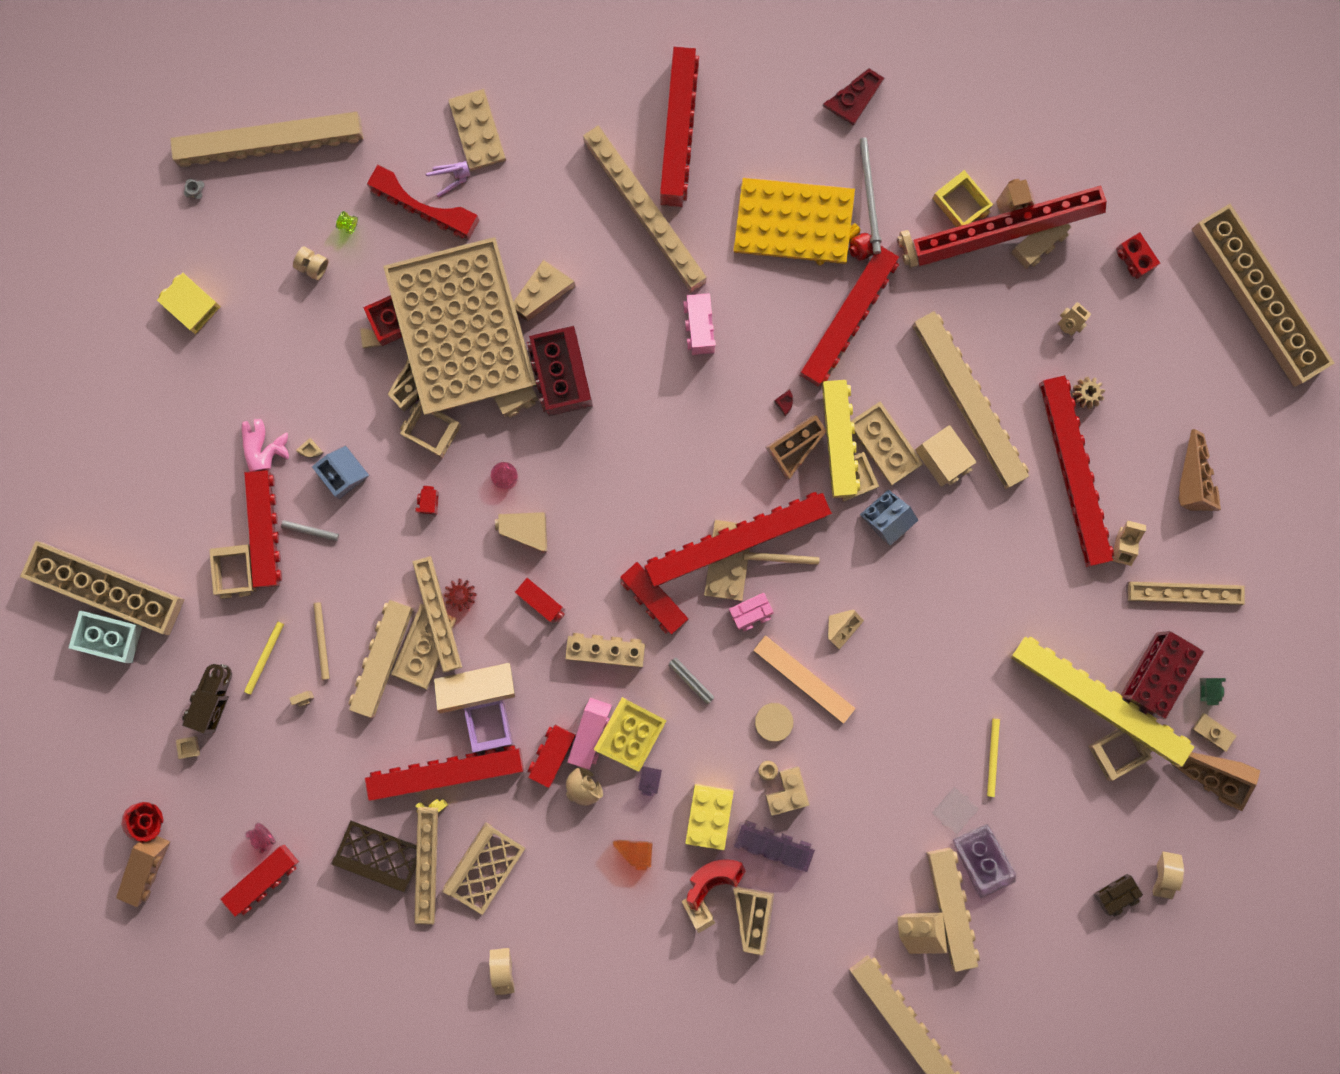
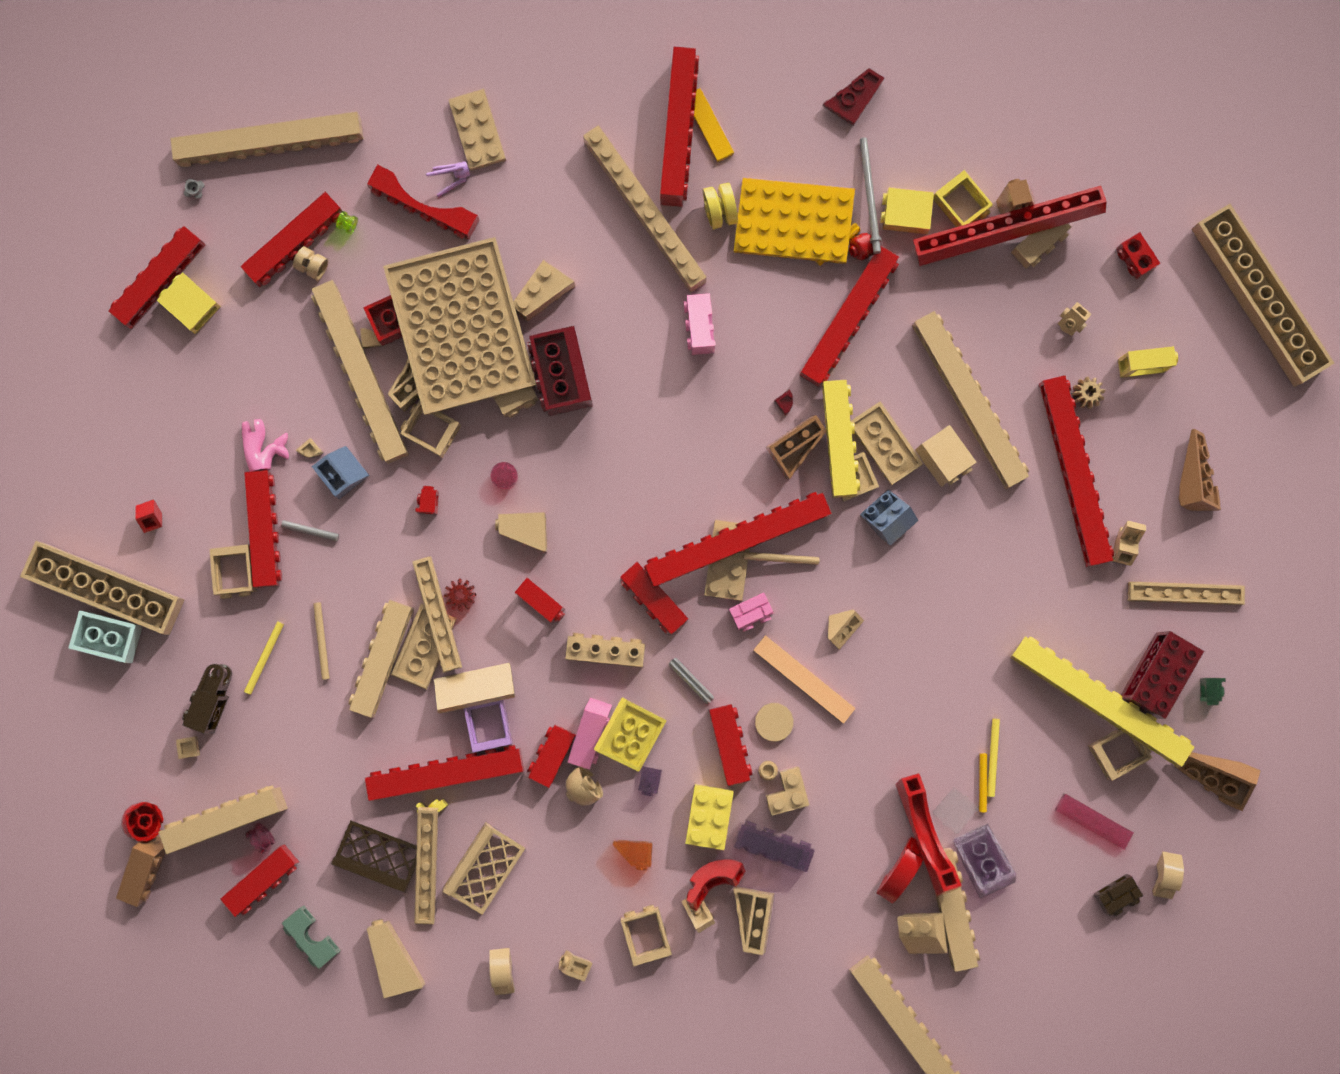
tan plate [289,691,314,707] -> none
tan plate [897,230,918,268] -> none
tan plate [1192,713,1236,752] -> none
none -> red brick [108,226,206,329]
none -> red brick [135,499,162,533]
none -> tan brick [159,785,288,854]
none -> red brick [240,191,344,287]
none -> sand green arch [282,905,341,969]
none -> tan brick [311,280,409,464]
none -> tan slope [367,919,425,998]
none -> tan bracket [558,950,593,982]
none -> tan window [621,905,672,966]
none -> yellow tile [694,88,734,162]
none -> light yellow wheel [702,182,738,230]
none -> red brick [709,704,753,786]
none -> red arch [876,837,923,904]
none -> light yellow brick [880,188,934,234]
none -> red arch [895,773,962,896]
none -> yellow bar [979,753,987,812]
none -> clear pink plate [1055,793,1134,850]
none -> light yellow window [1118,346,1178,378]

